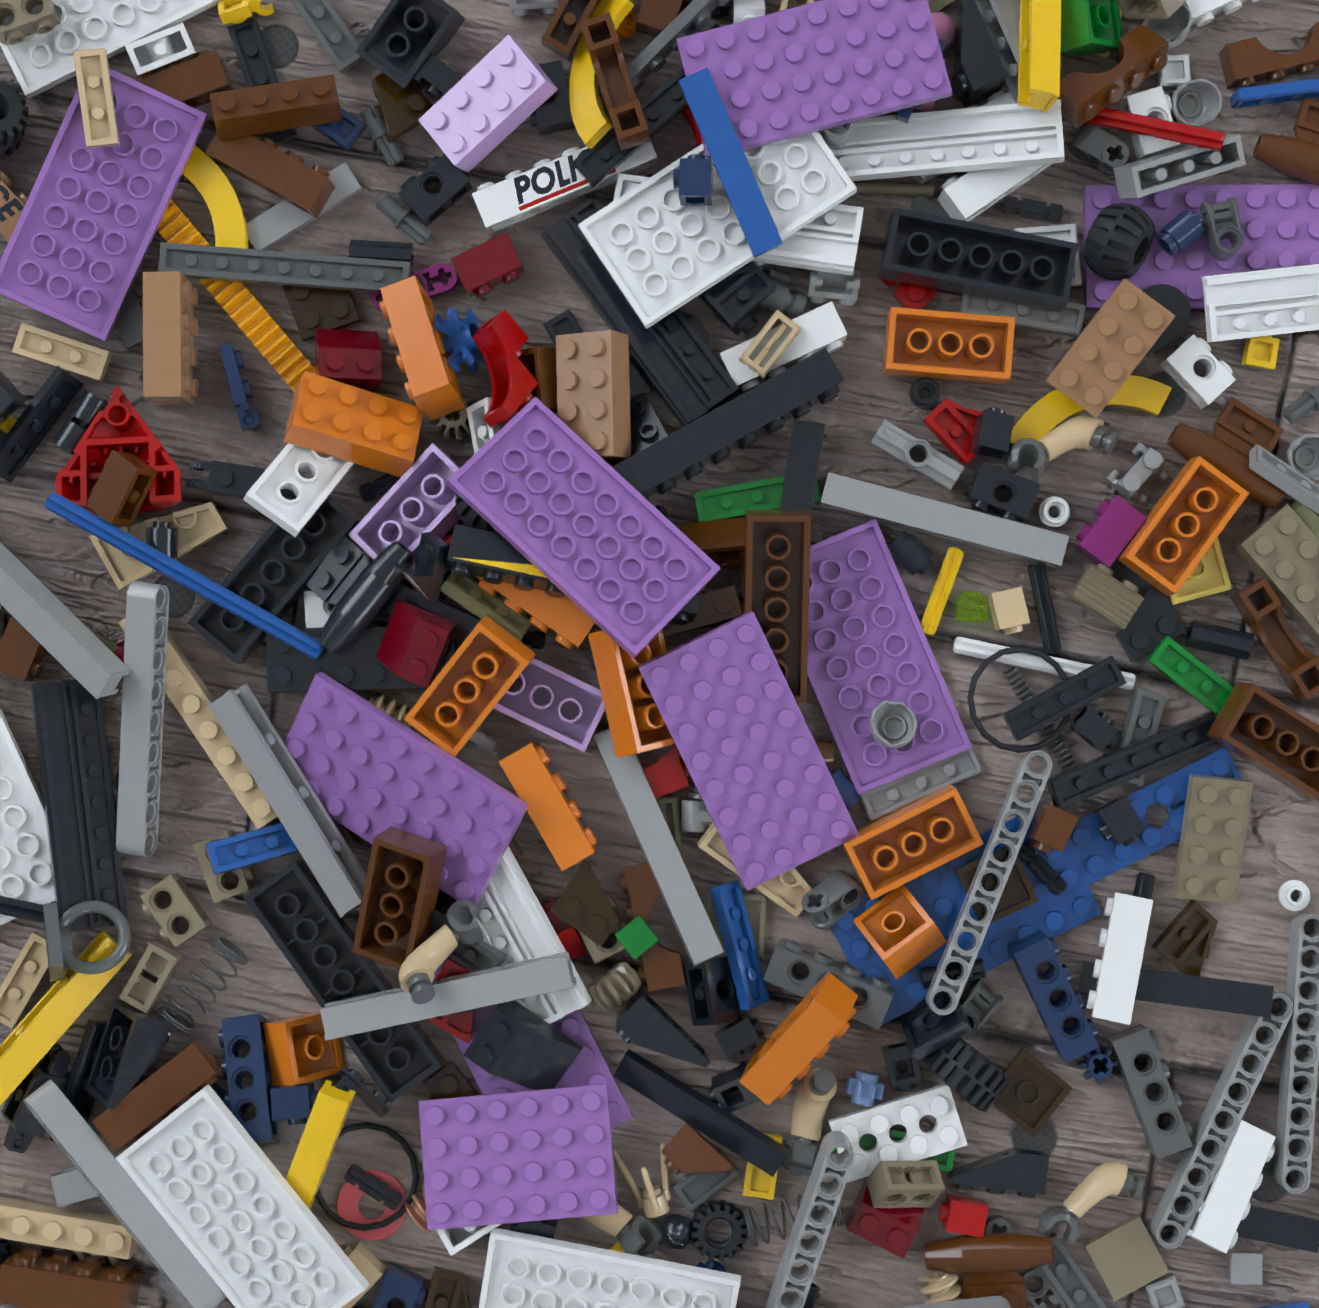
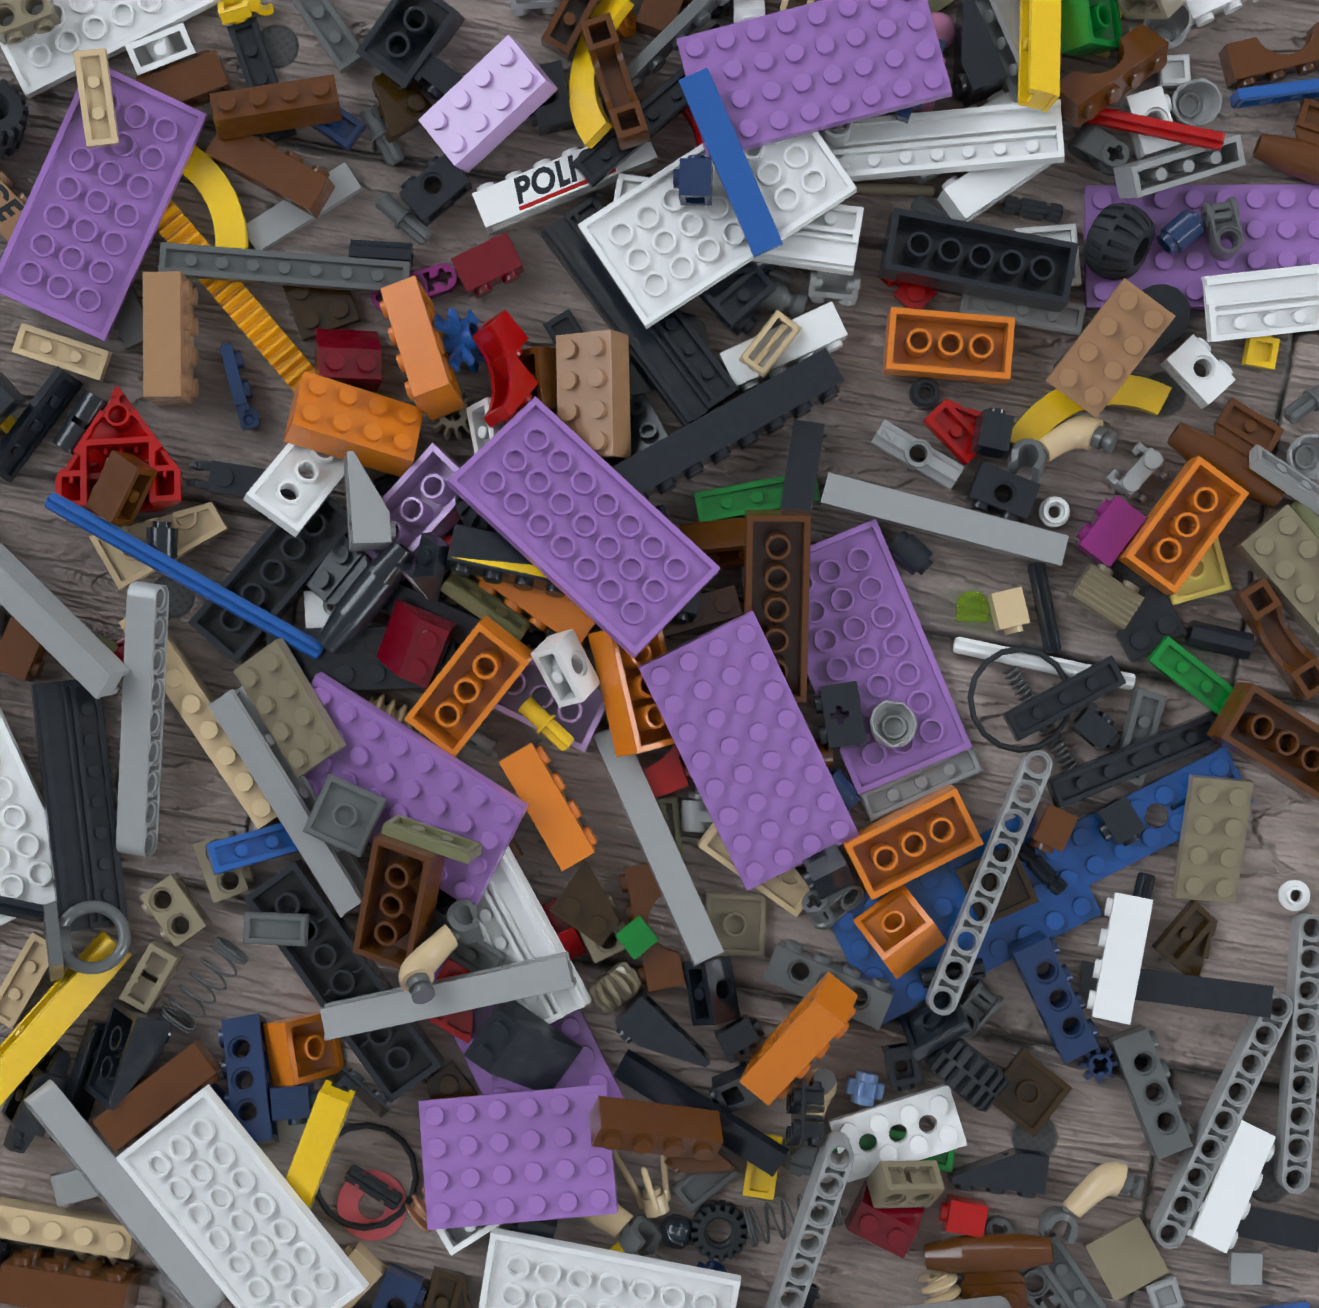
blue plate [709,880,770,1010] -> none
yellow axle [920,547,964,636] -> none
none -> dark tan plate [234,638,347,778]
none -> dark grey tile [243,911,309,946]
none -> dark grey tile [302,773,388,857]
none -> light grey slope [343,451,396,551]
none -> olive tile [381,814,482,864]
none -> yellow axle [518,697,574,752]
none -> white brick [531,629,601,708]
none -> reddish brown brick [589,1096,723,1161]
none -> black hinge [785,1078,825,1155]
none -> black brick [802,844,855,900]
none -> black brick [813,681,867,751]

